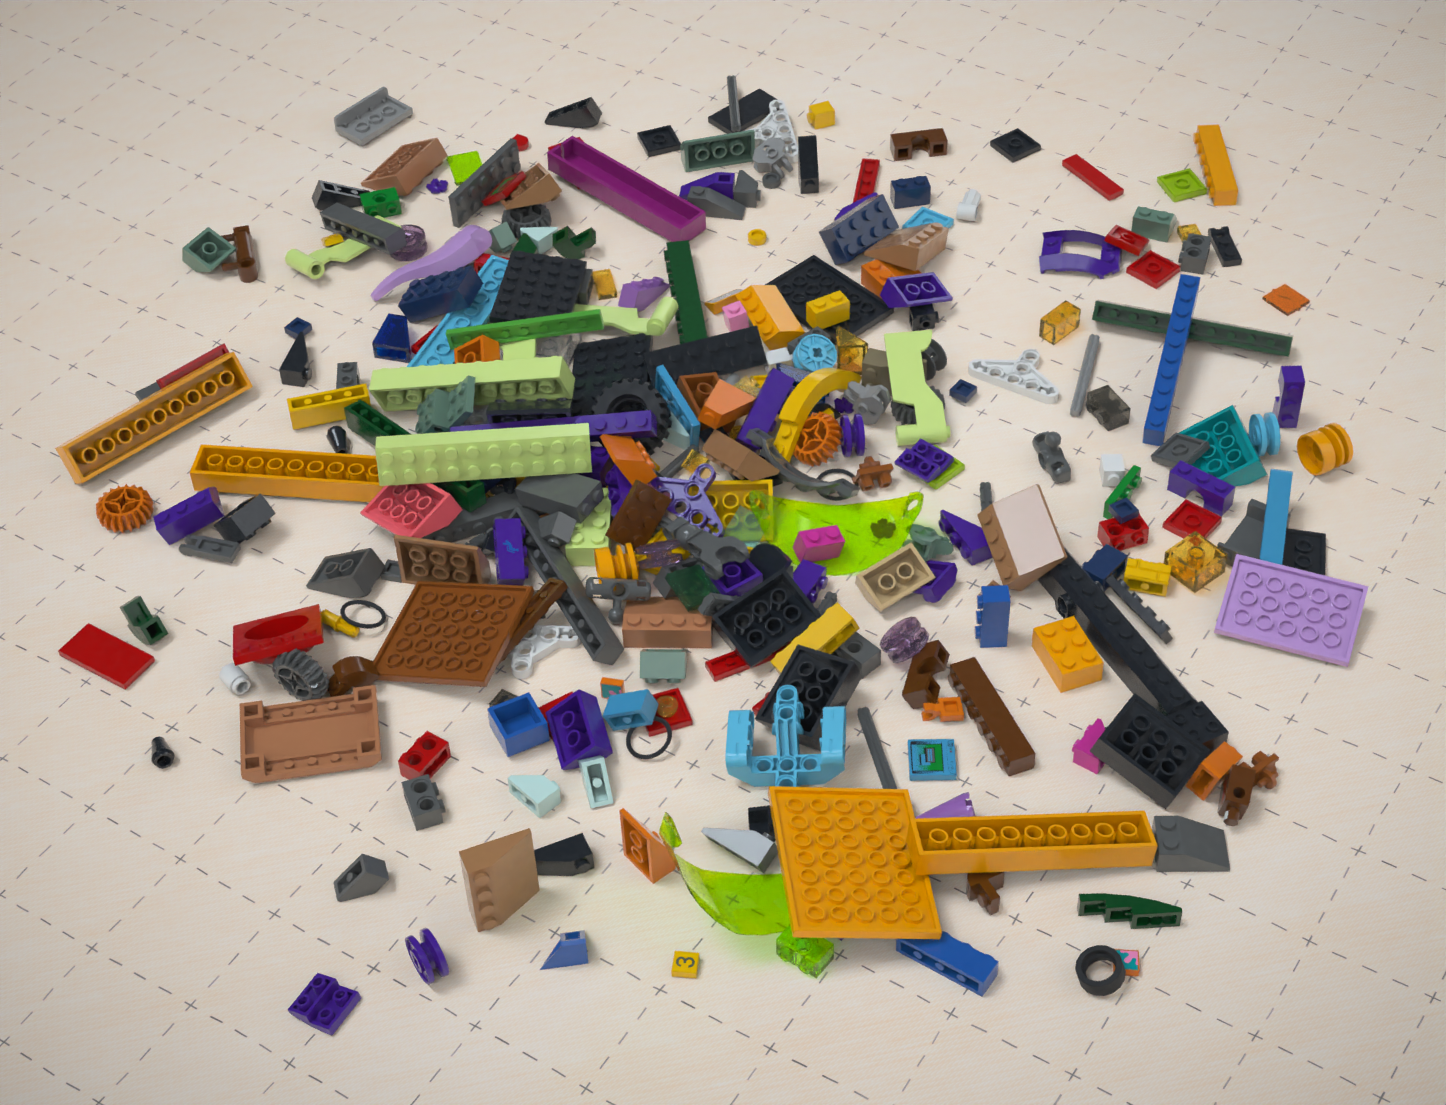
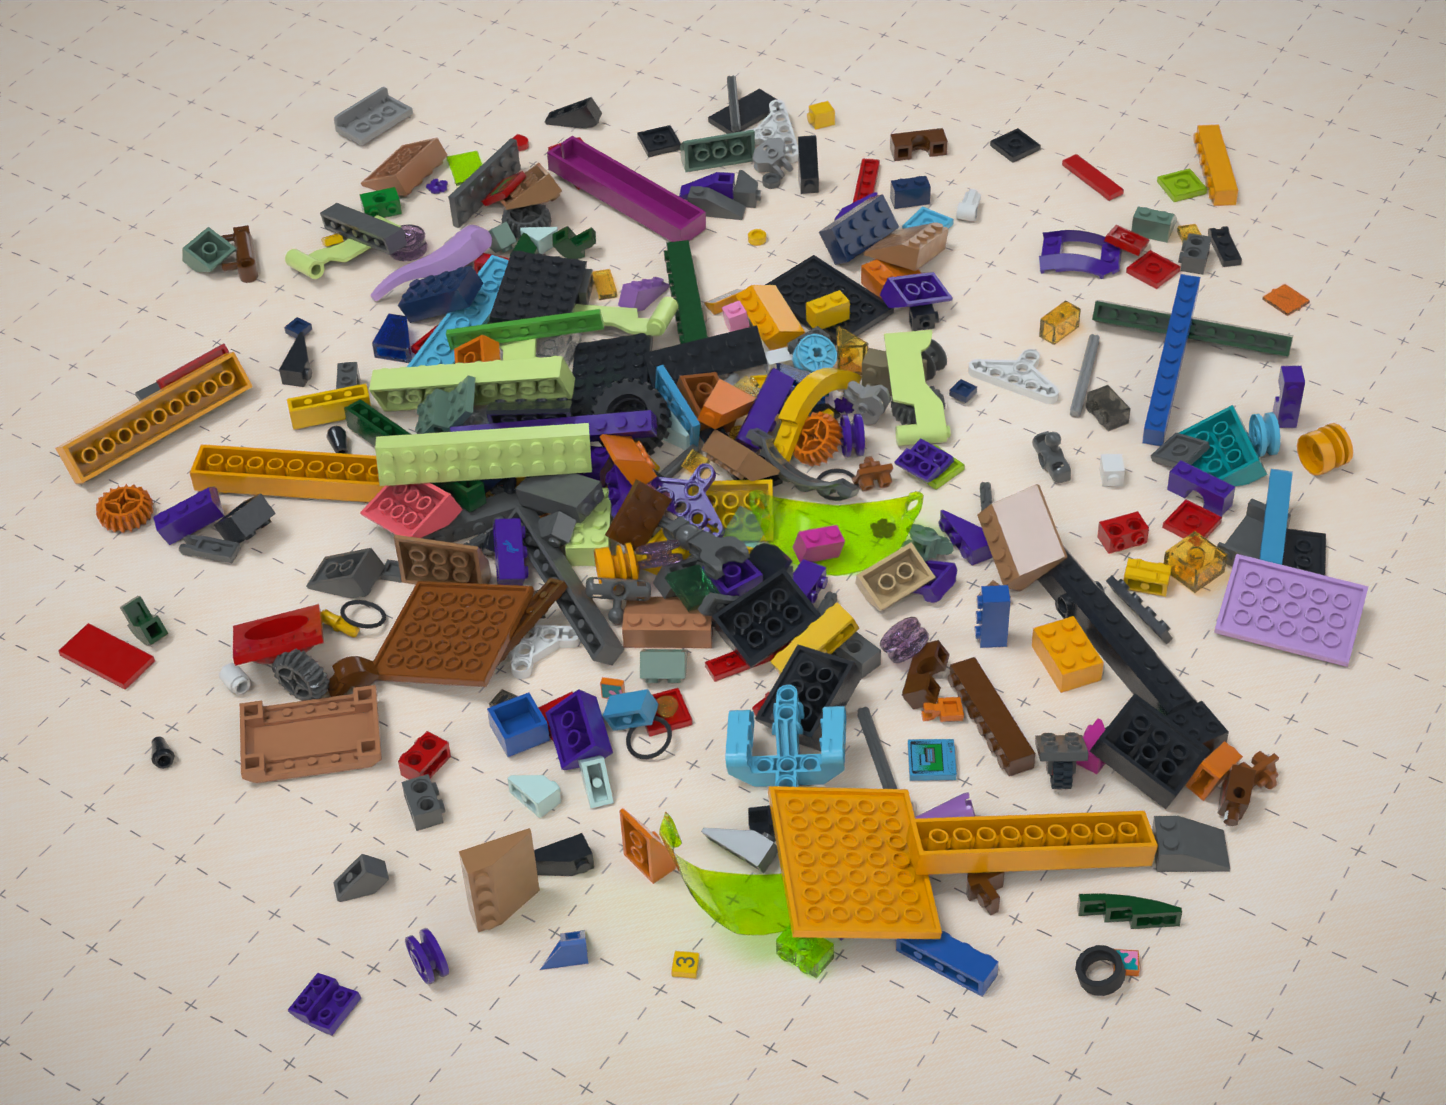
black slope [311,180,370,211] -> none
dark blue brick [1082,544,1128,591] -> none
green plate [1103,465,1142,519] -> none
dark blue plate [1108,497,1139,524] -> none
none -> dark grey plate [1035,732,1088,789]

